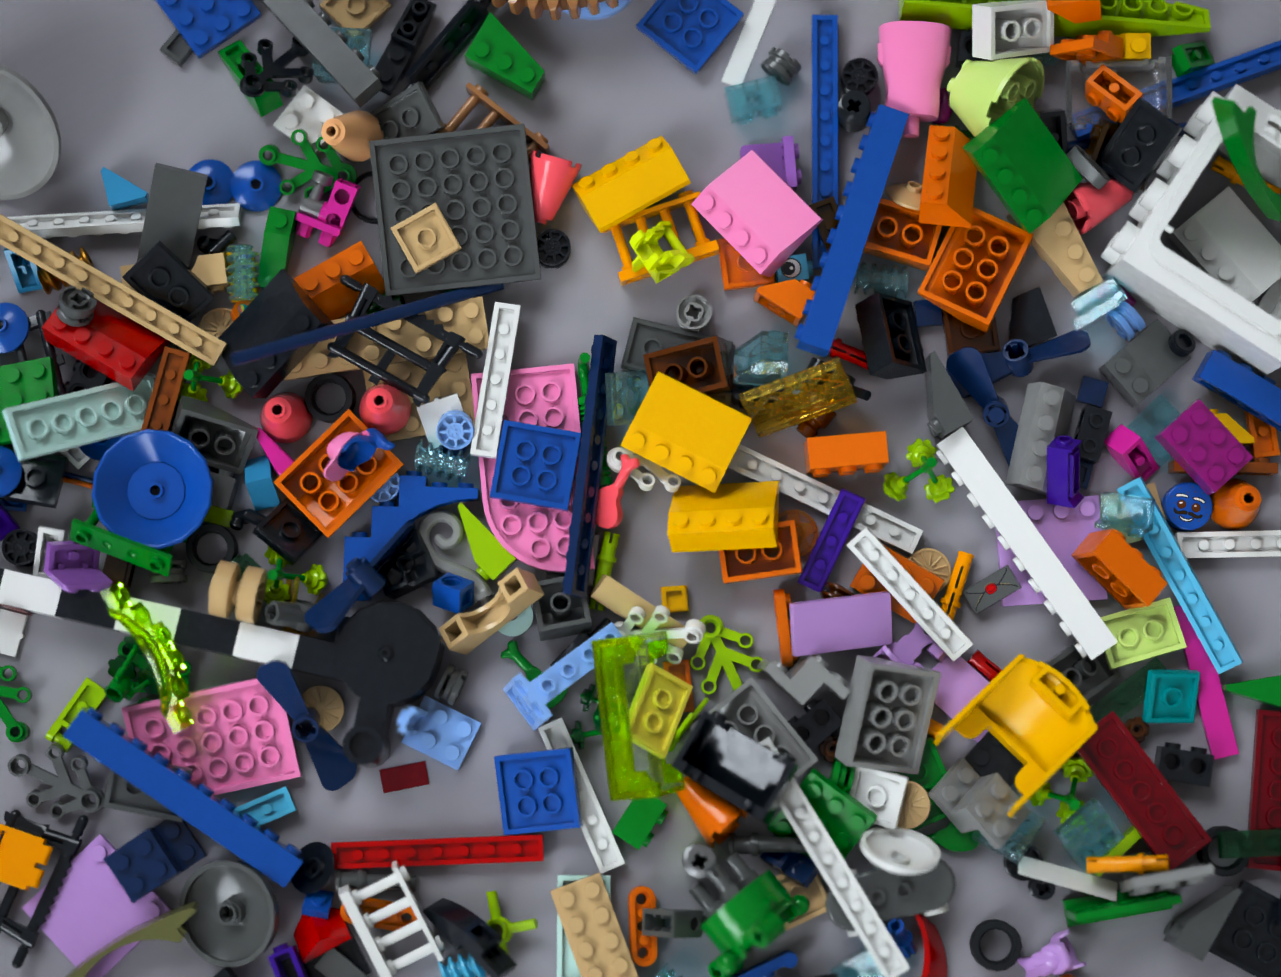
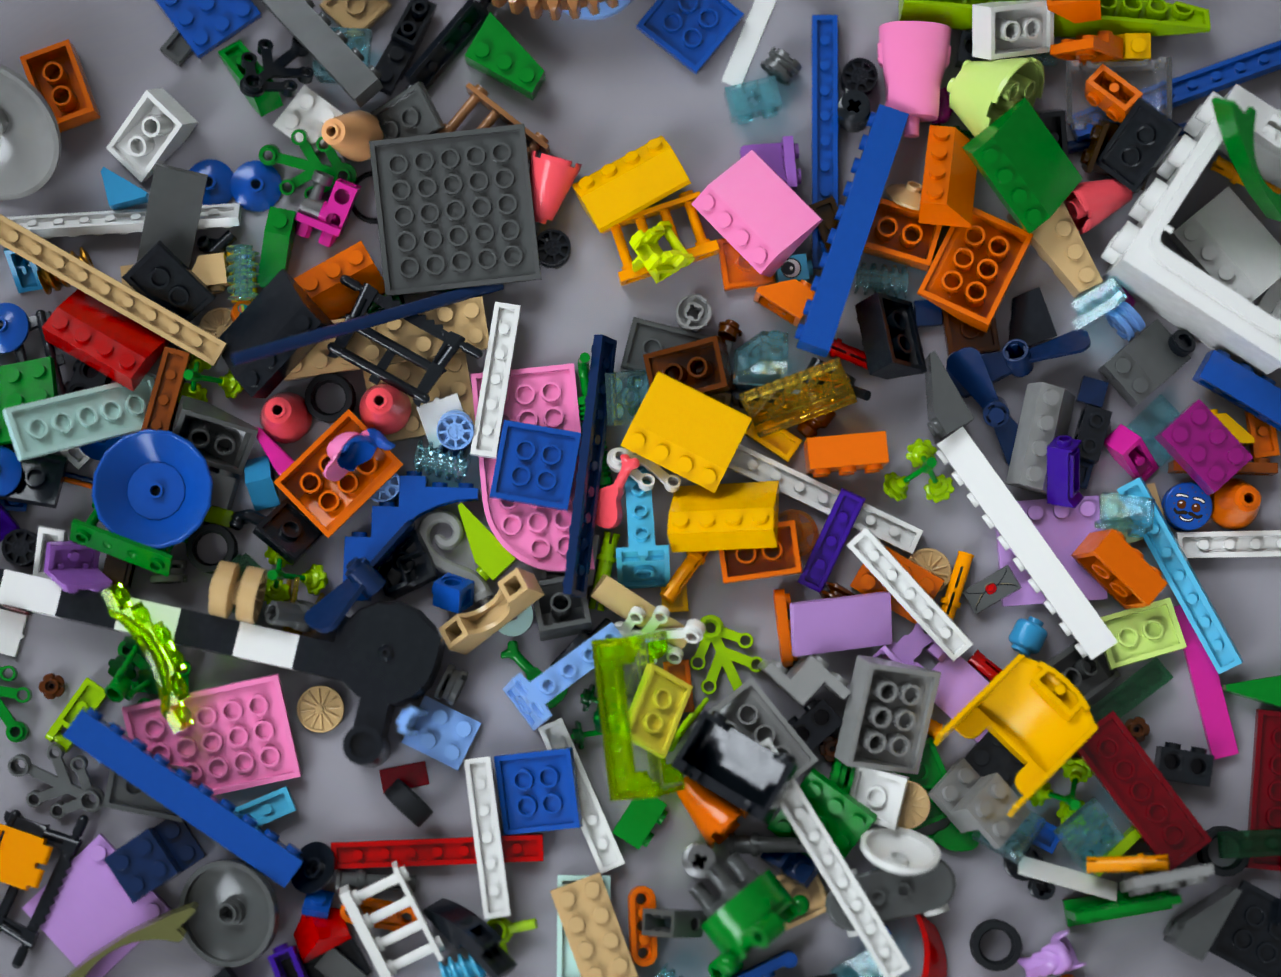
dark grey wheel [56,286,97,327] -> none
dark blue piece [256,660,357,791] -> none
tan tile [391,202,462,274] -> none
blue axle [887,919,917,958] -> none
dark grey beam [1066,145,1110,190] -> none
teal tile [1142,670,1200,723] -> none
green slope [1169,41,1215,77] -> none
none -> orange brick [20,39,101,133]
none -> reddish brown plate [39,673,65,699]
none -> white slope [106,88,198,183]
none -> black tyre [384,778,433,827]
none -> white plate [464,756,511,919]
none -> medium azure bracket [616,466,670,589]
none -> light orange pin [659,551,709,604]
none -> reddish brown plate [717,319,742,342]
none -> yellow tile [745,412,803,463]
none -> dark azure head [1008,616,1048,657]
none -> blue plate [1027,818,1064,854]

